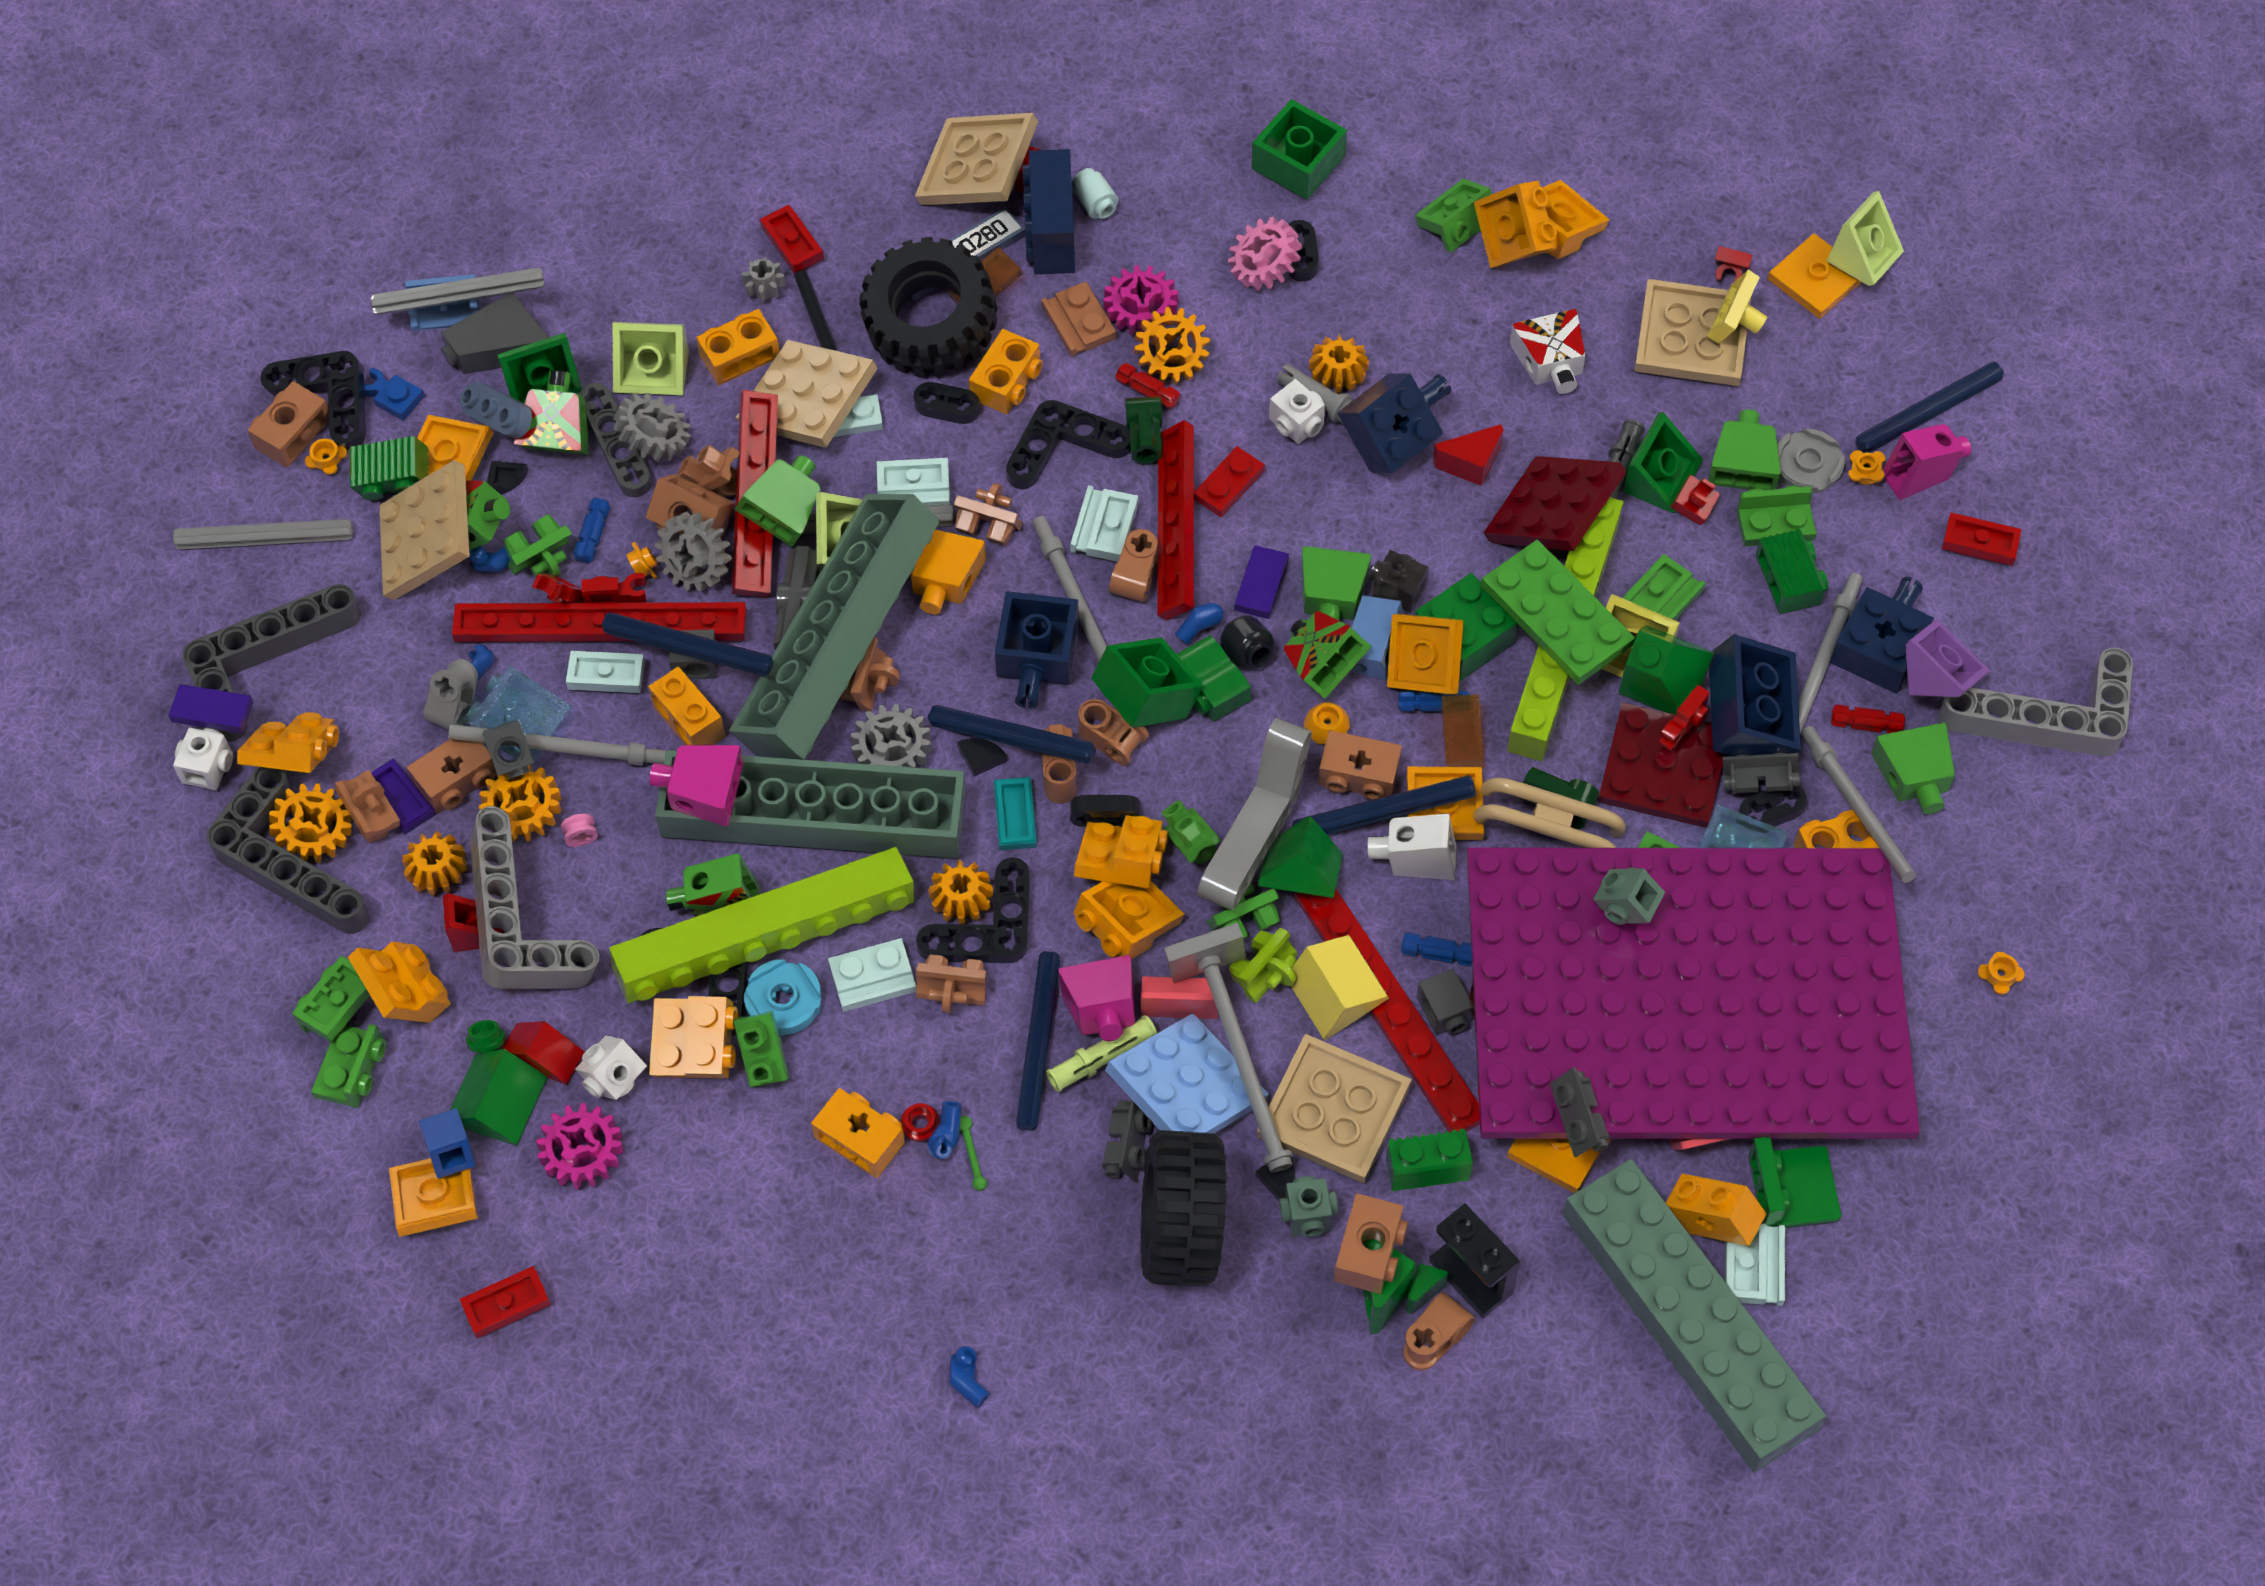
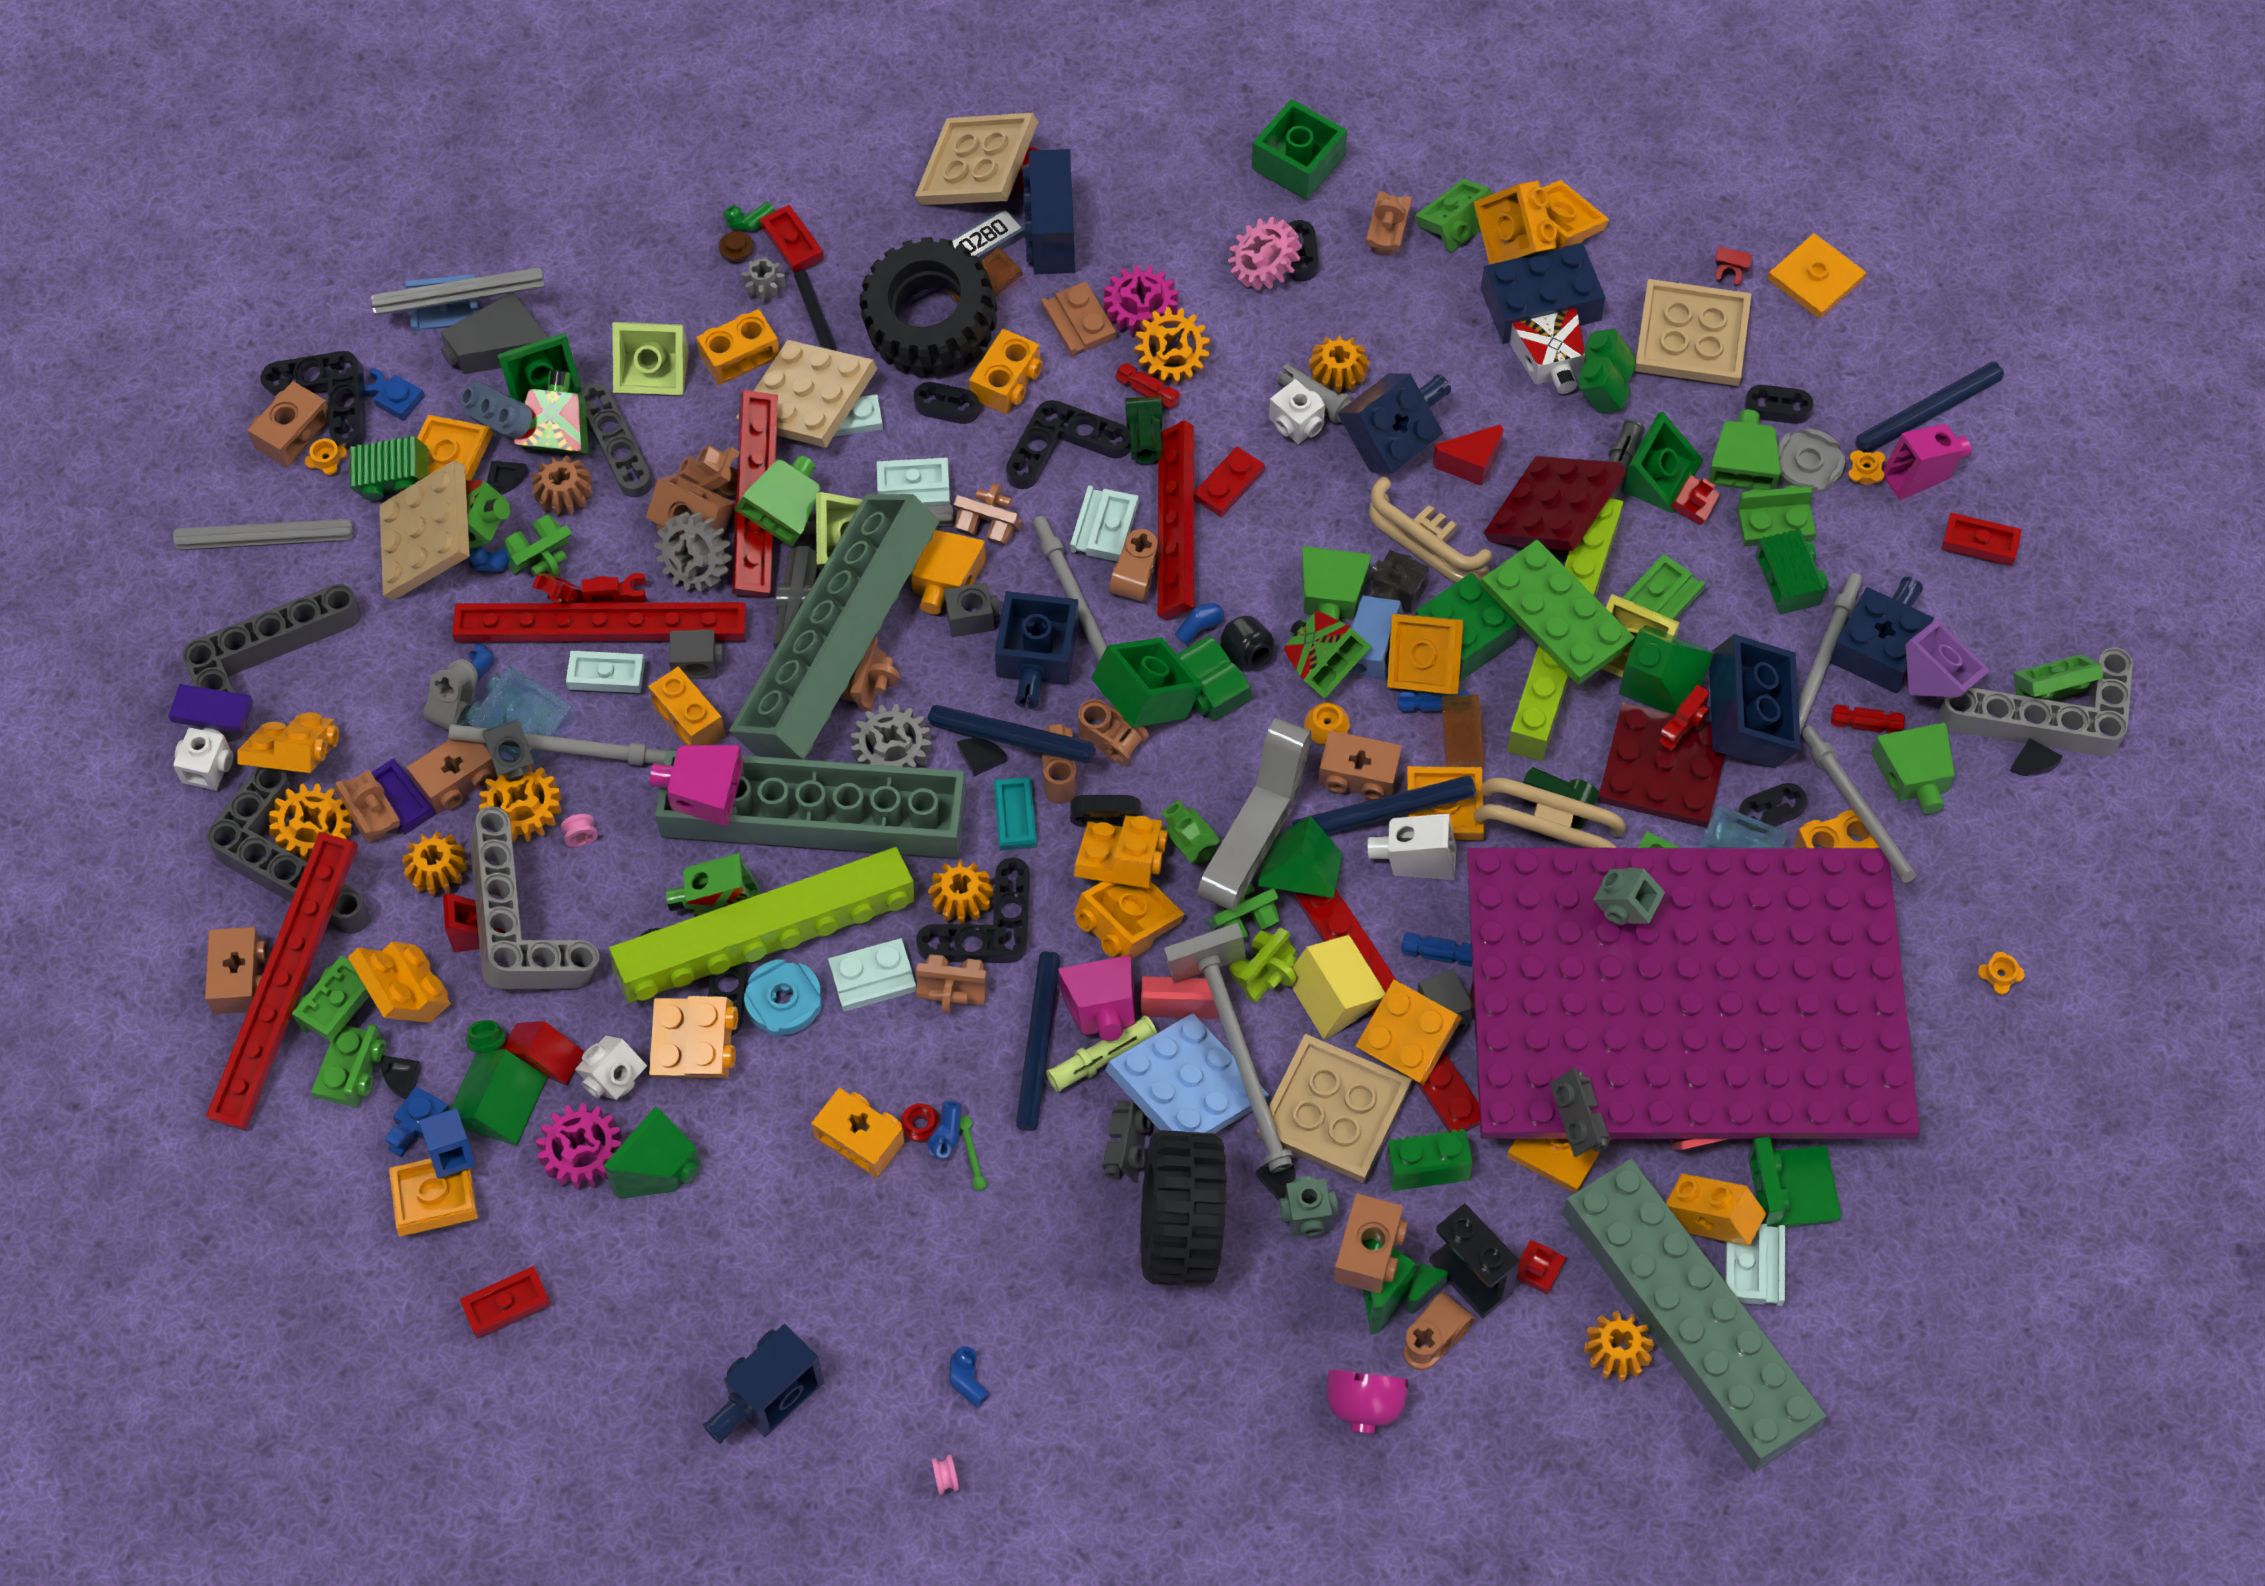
blue axle [573,497,610,564] -> none
dark blue axle [602,612,774,676] -> none
light grey gear [613,393,691,462] -> none
light orange plate [626,541,658,579] -> none
bright green hips [733,1011,789,1087] -> none
light aqua brick [1072,168,1119,219] -> none
dark purple tile [1234,545,1289,619] -> none
light yellow tile [1707,270,1767,344] -> none
dark grey hinge [1723,753,1800,794] -> none
yellowish green slope [1827,191,1904,286] -> none
none -> nougat brick [205,927,269,1014]
none -> red plate [206,832,358,1131]
none -> black tile [381,1055,421,1099]
none -> blue plate [385,1086,450,1157]
none -> nougat gear [531,455,593,517]
none -> green slope [604,1106,700,1199]
none -> dark blue brick [702,1323,825,1444]
none -> reddish brown plate [719,231,753,263]
none -> green arm [723,201,776,231]
none -> bright pink bush [931,1454,959,1495]
none -> dark grey brick [944,582,1000,638]
none -> dark pink cylinder [1327,1370,1408,1434]
none -> light orange plate [1355,980,1462,1085]
none -> nougat hips [1366,191,1412,256]
none -> tan piece [1369,477,1492,583]
none -> dark blue brick [1481,243,1606,344]
none -> red tile [1516,1239,1566,1295]
none -> green brick [1578,328,1636,413]
none -> light orange gear [1584,1310,1654,1383]
none -> black beam [1744,385,1814,424]
none -> black tile [2010,738,2063,776]
none -> bright green bracket [2013,654,2103,700]

